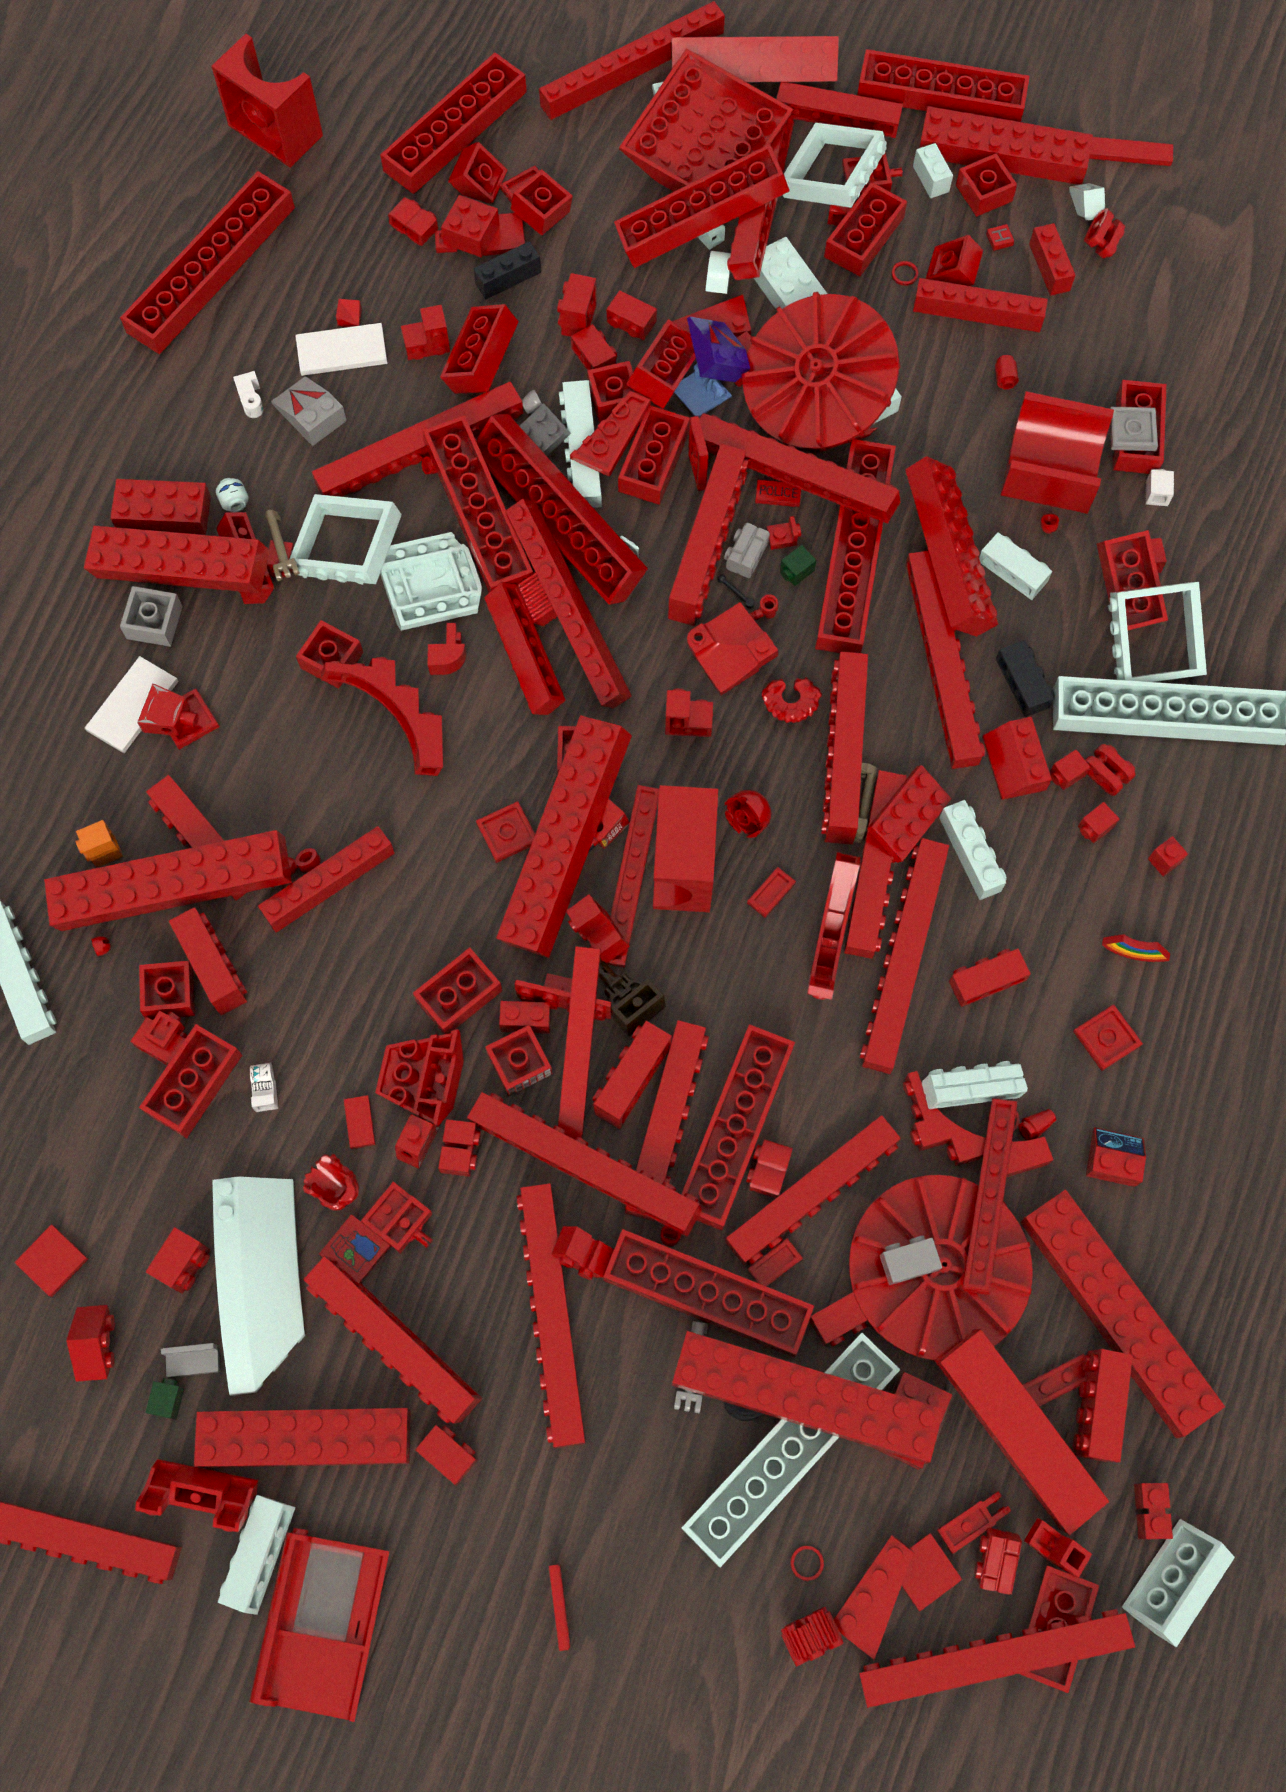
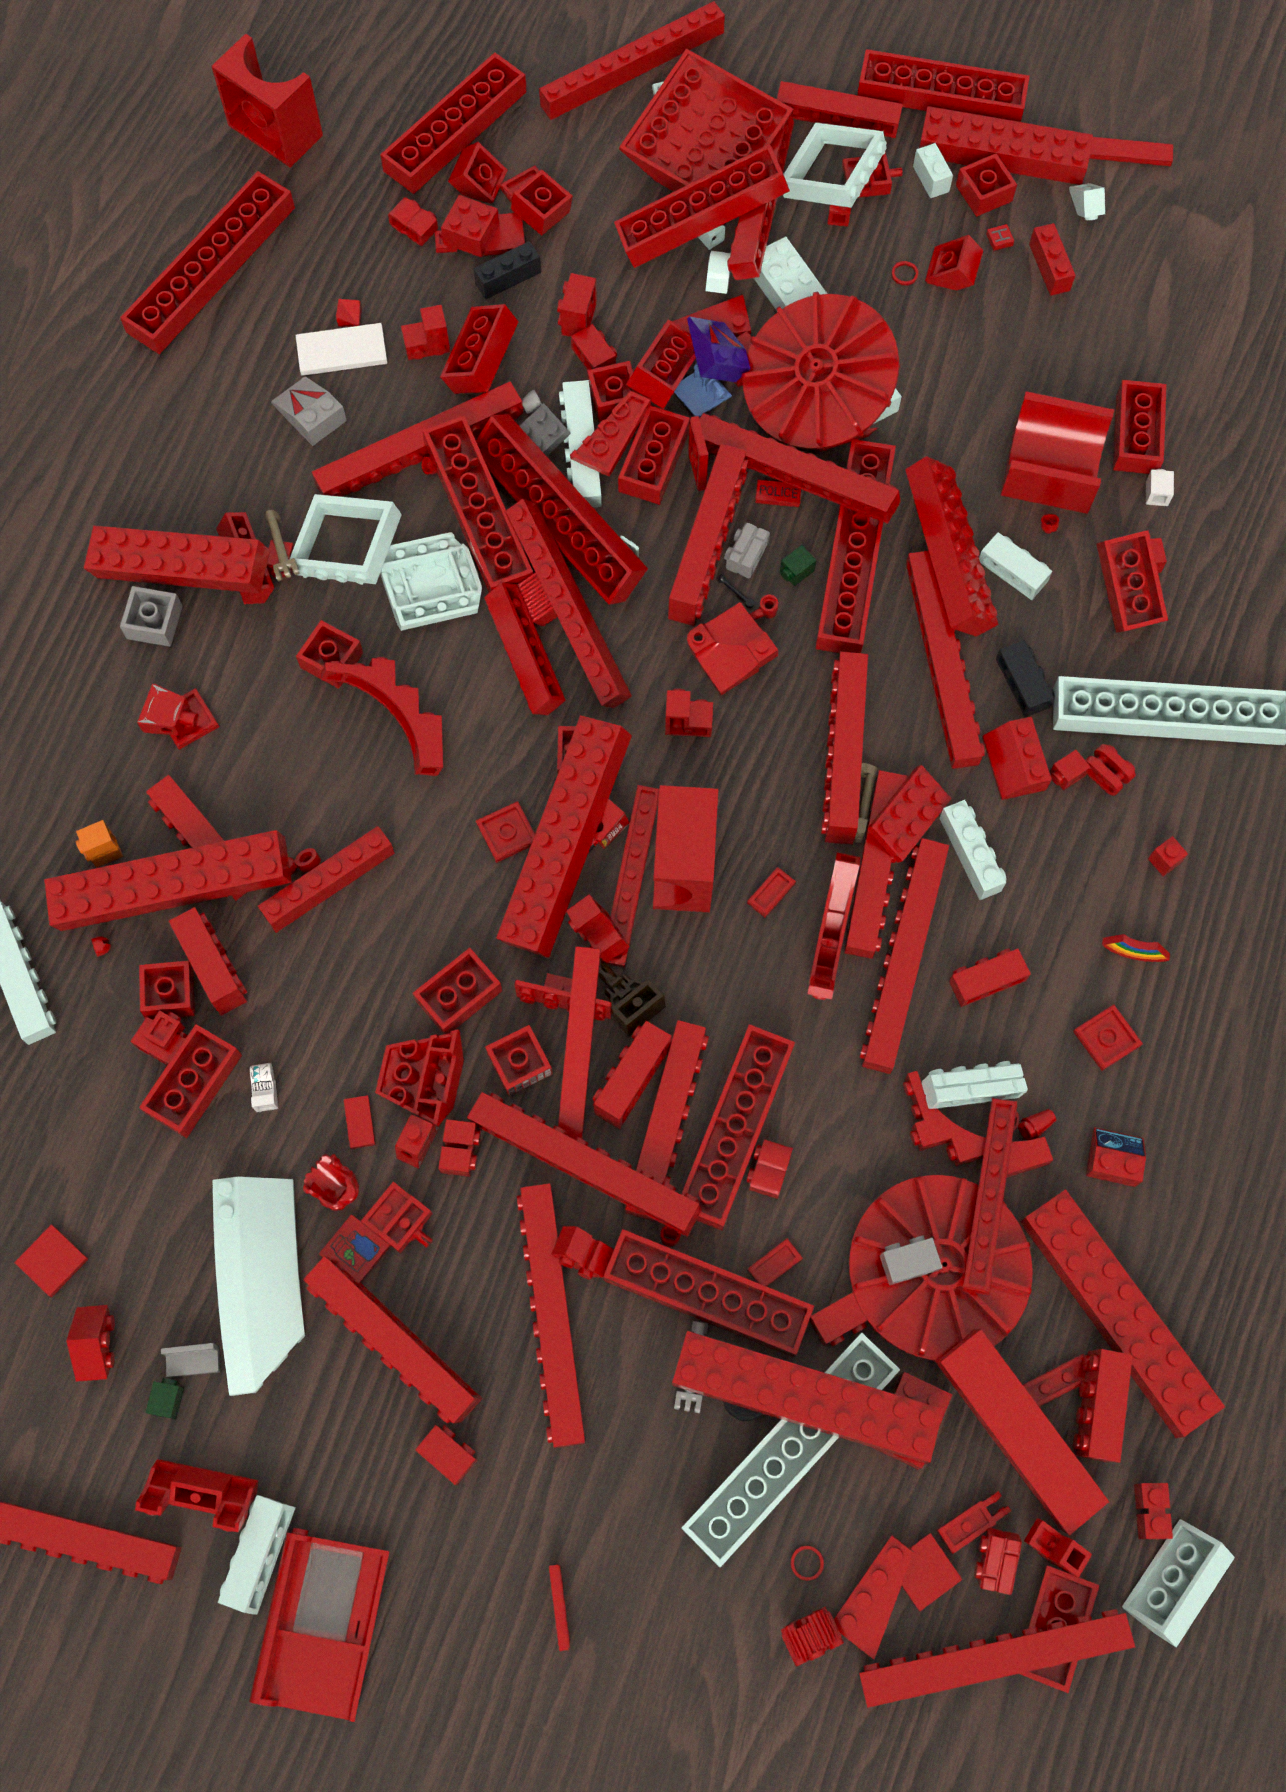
white tile [85,656,179,753] -> none
red brick [110,479,211,535] -> none
red brick [146,1227,210,1294] -> none
red brick [194,1408,411,1468] -> none
light aqua head [215,478,249,512] -> none
white leg [233,371,264,418] -> none
red brick [428,623,467,675] -> none
red brick [499,1001,551,1034] -> none
red brick [606,290,657,340] -> none
brick [672,36,839,82] -> none
red cylinder [724,790,772,838] -> none
red brick [725,1115,901,1265] -> none
red piece [762,677,822,723] -> none
red bracket [766,516,801,550] -> none
red brick [824,182,907,277] -> none
red brick [913,278,1048,332] -> none
red brick [995,355,1019,390] -> none
red brick [1078,802,1120,843] -> none
red brick [1084,208,1125,258] -> none
light aqua window [1108,582,1207,682] -> none
light grey tile [1110,407,1158,451] -> none

